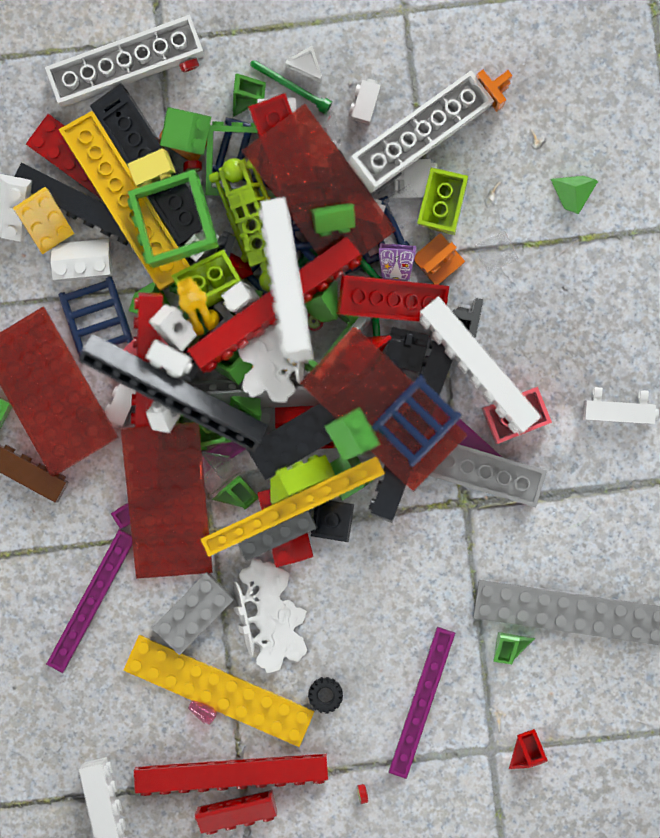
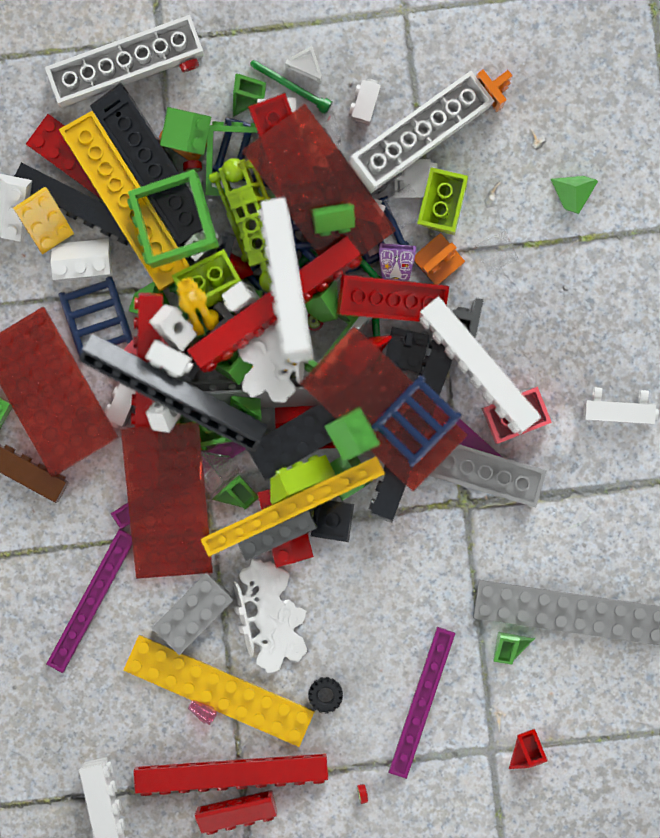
light yellow brick [128,148,176,187] -> none

